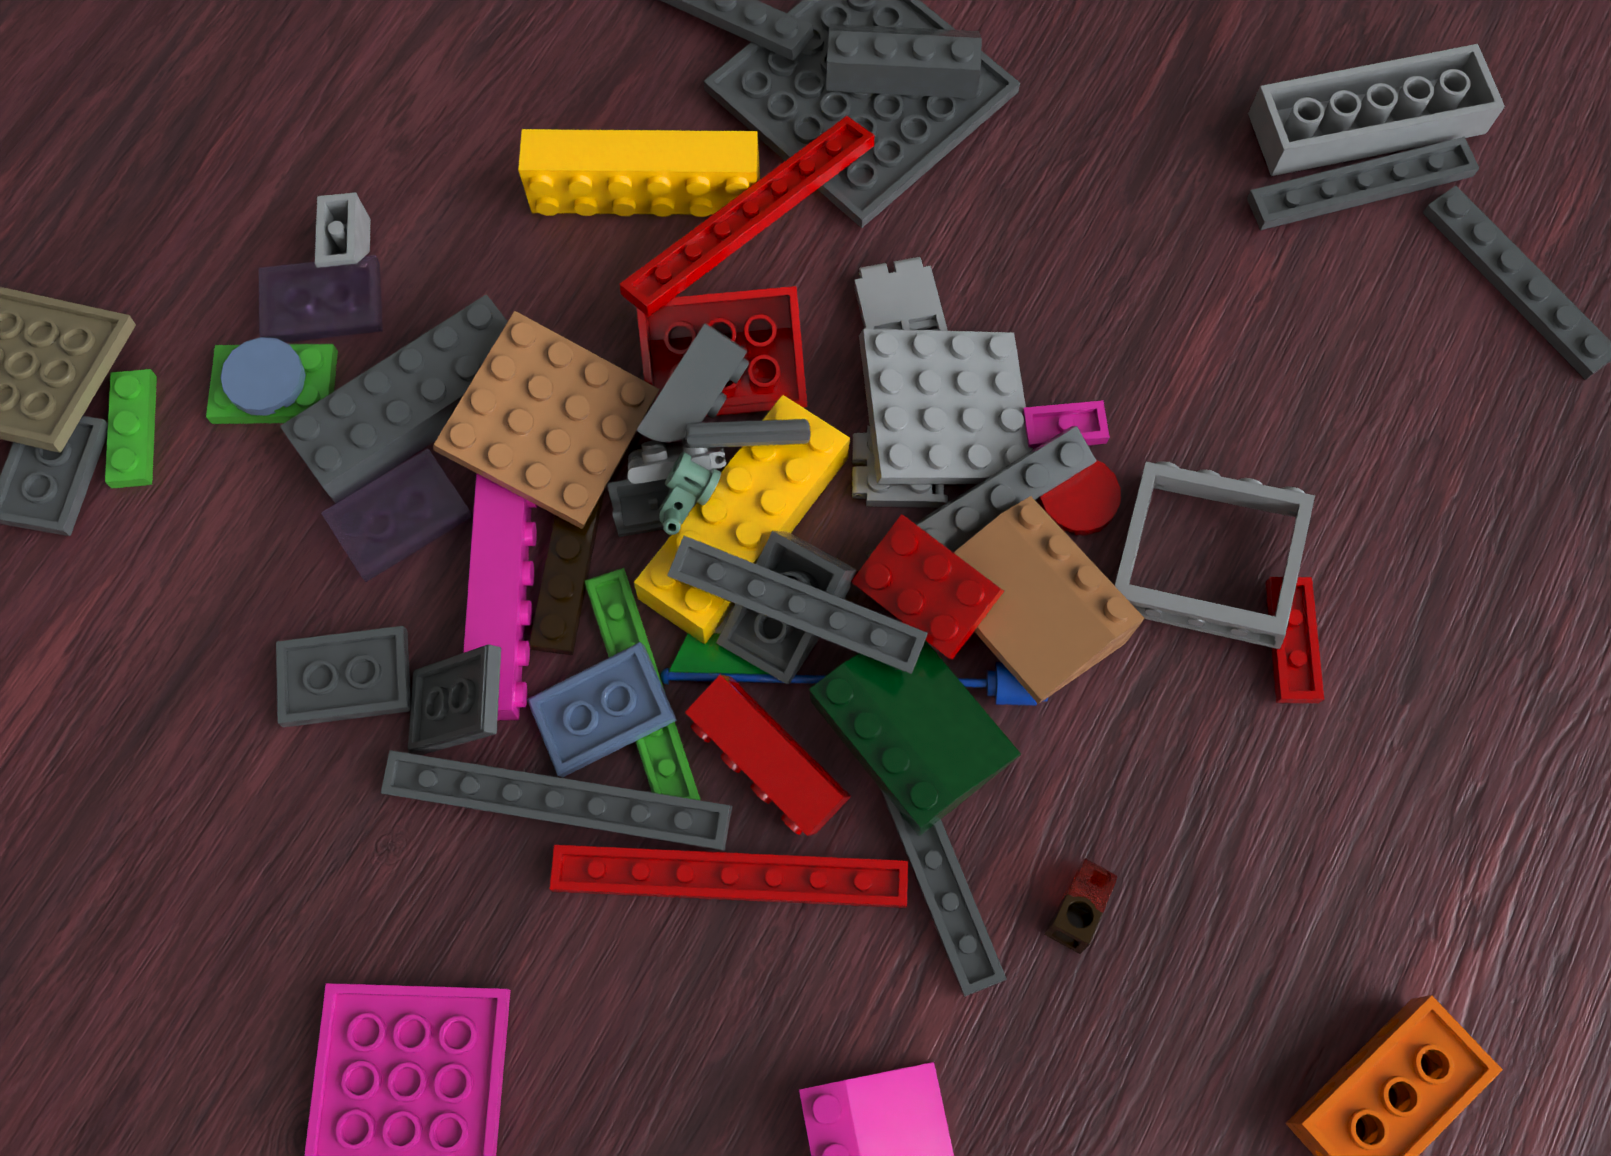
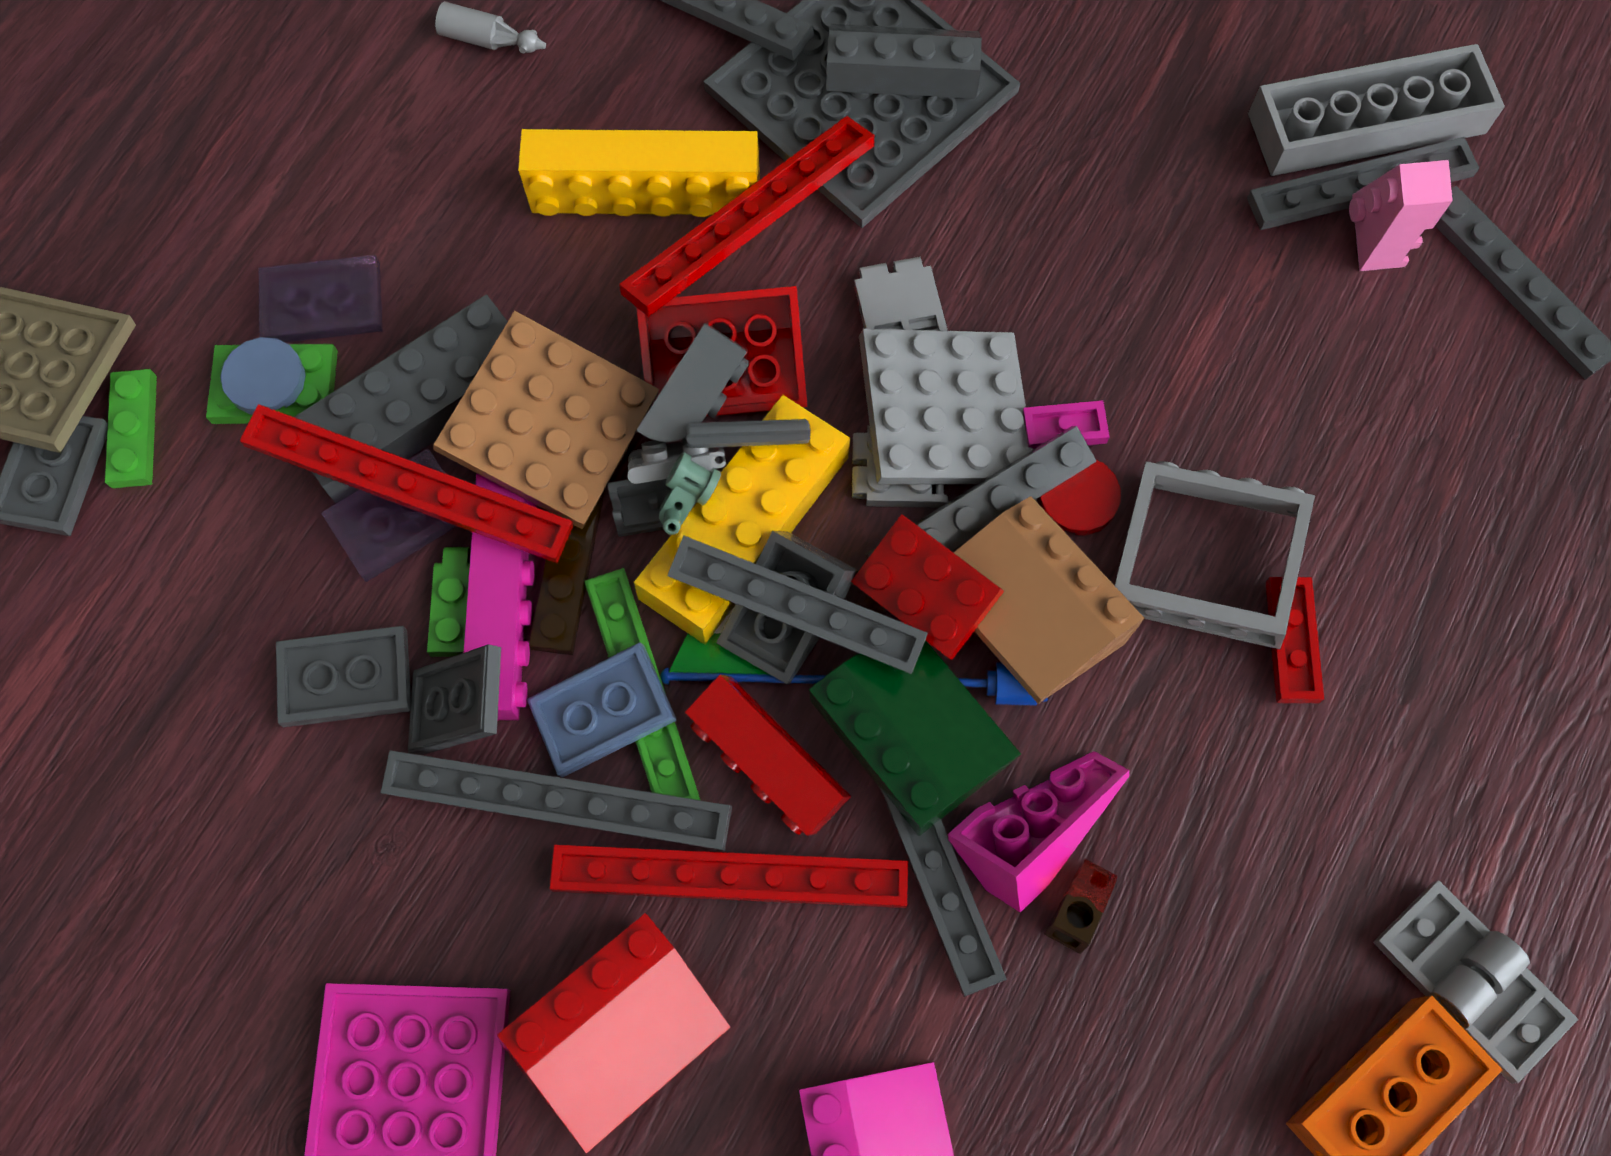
light grey slope [315,192,371,268] -> none
none -> red plate [240,404,574,563]
none -> bright green hinge [427,547,471,657]
none -> light grey wheel [435,1,546,53]
none -> slope [497,913,731,1154]
none -> dark pink wedge [948,751,1130,913]
none -> bright pink wedge [1349,160,1453,271]
none -> light grey plate [1373,880,1578,1083]

